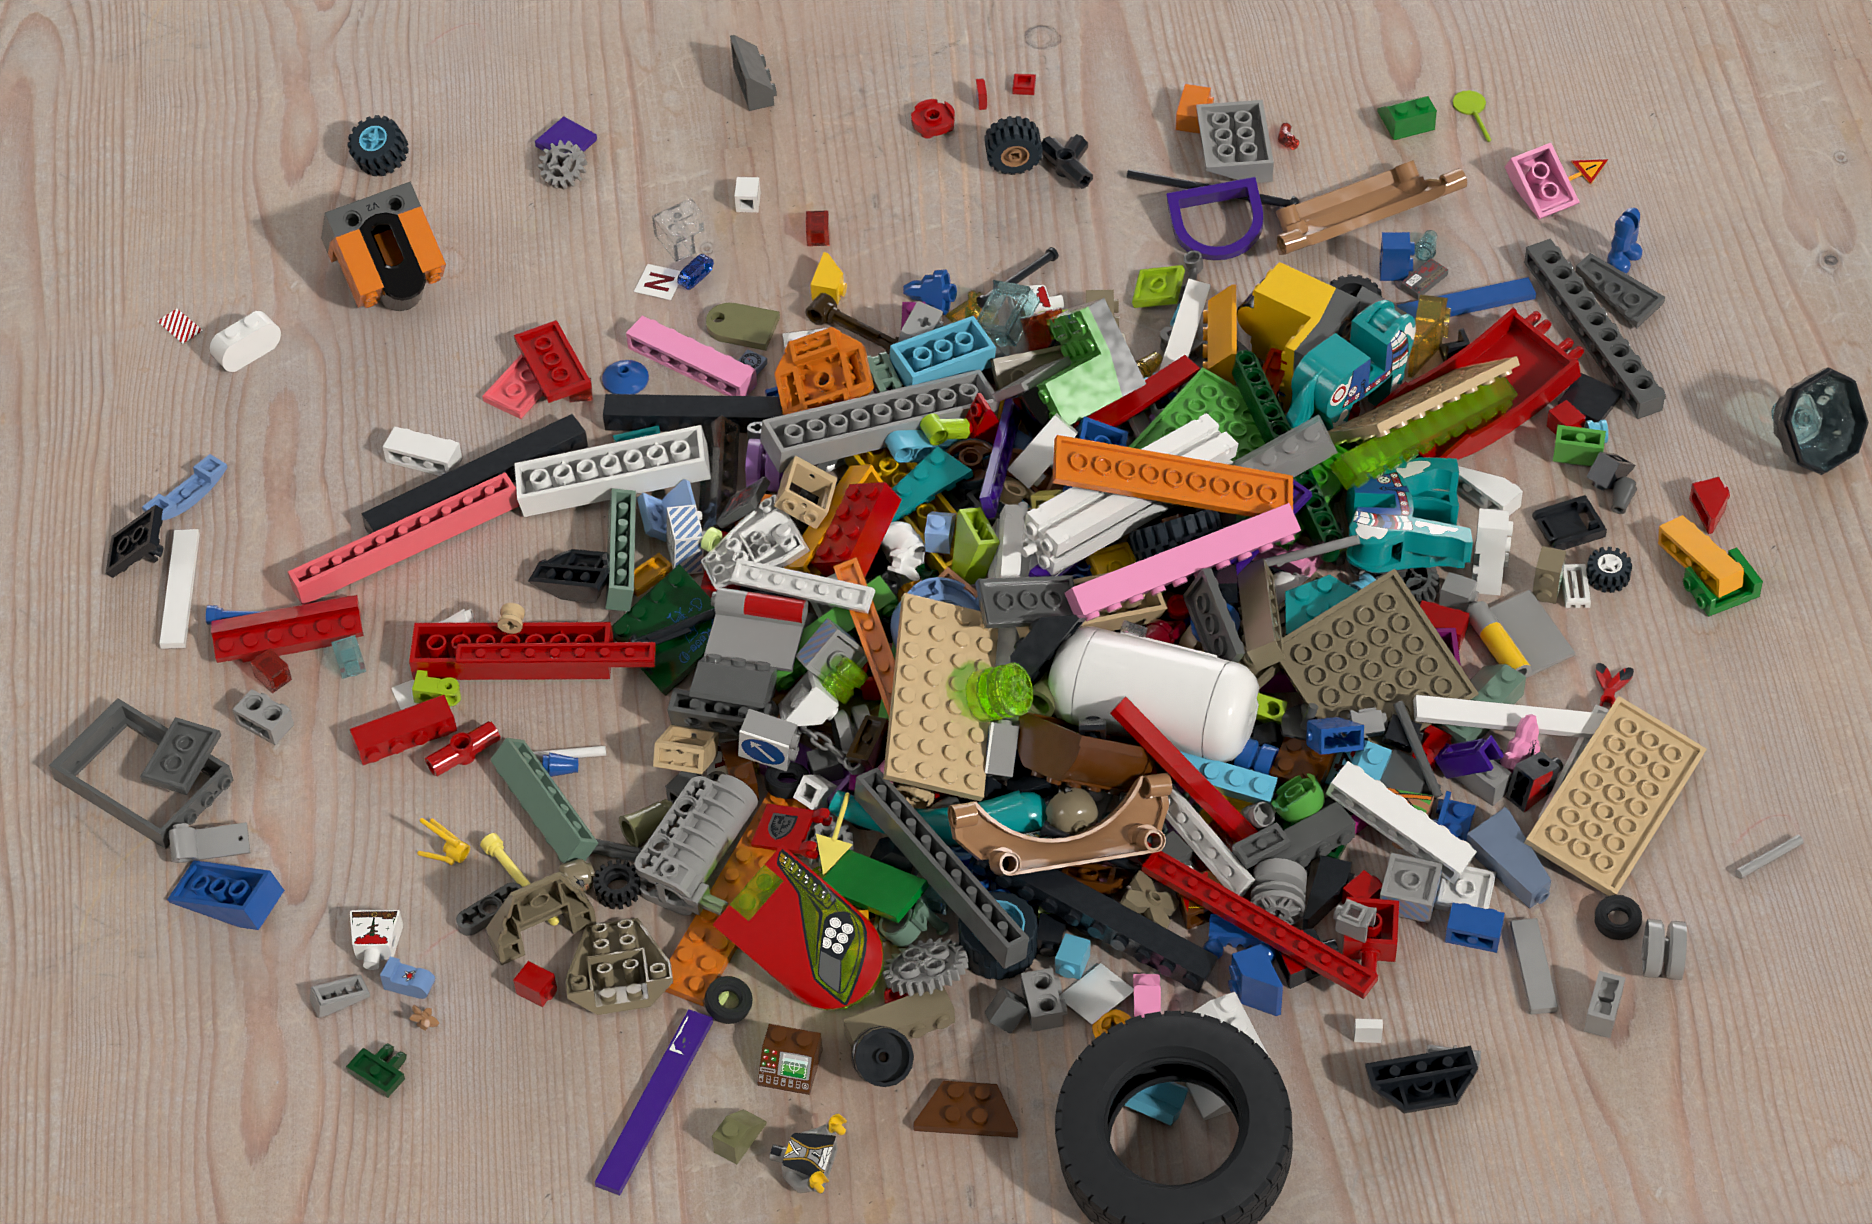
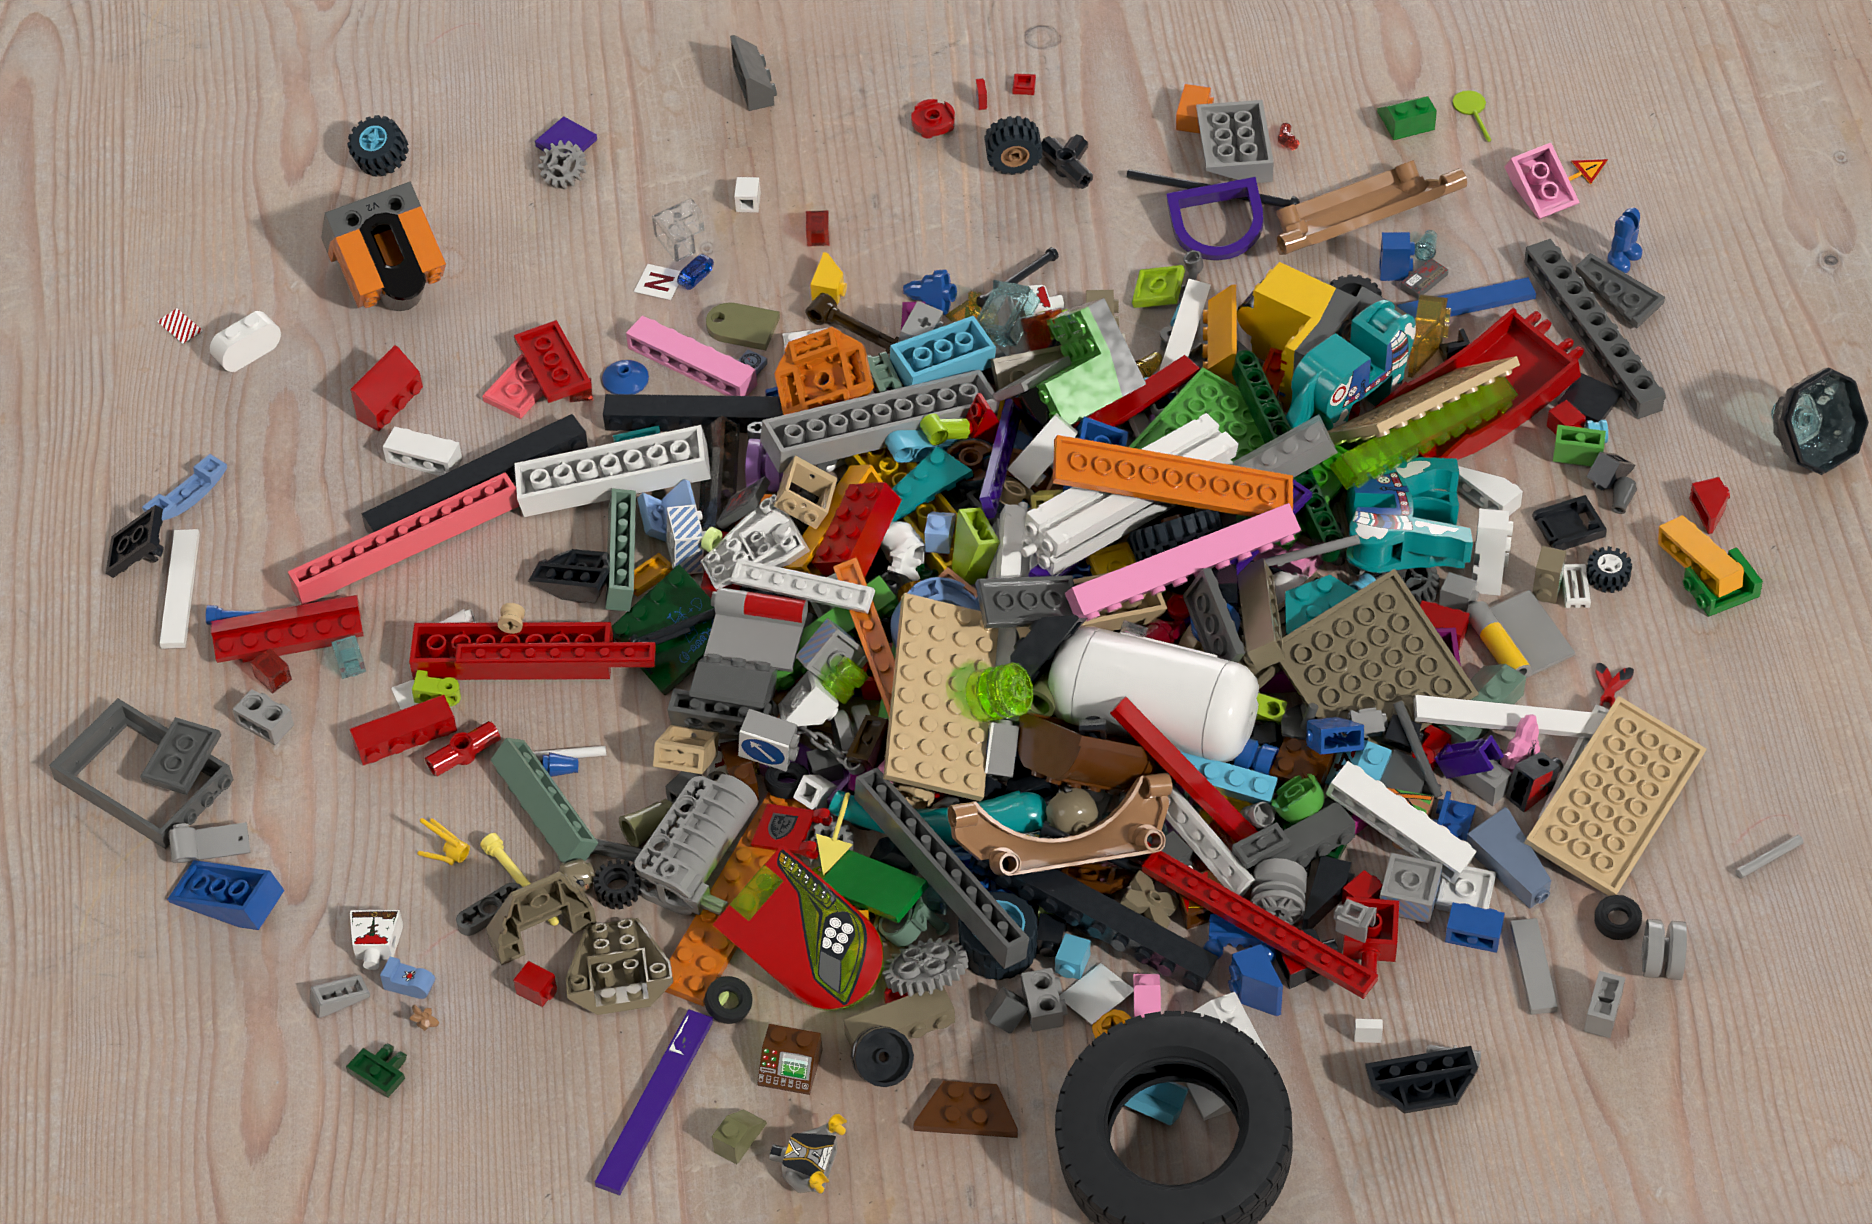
none -> red slope [350,345,423,431]

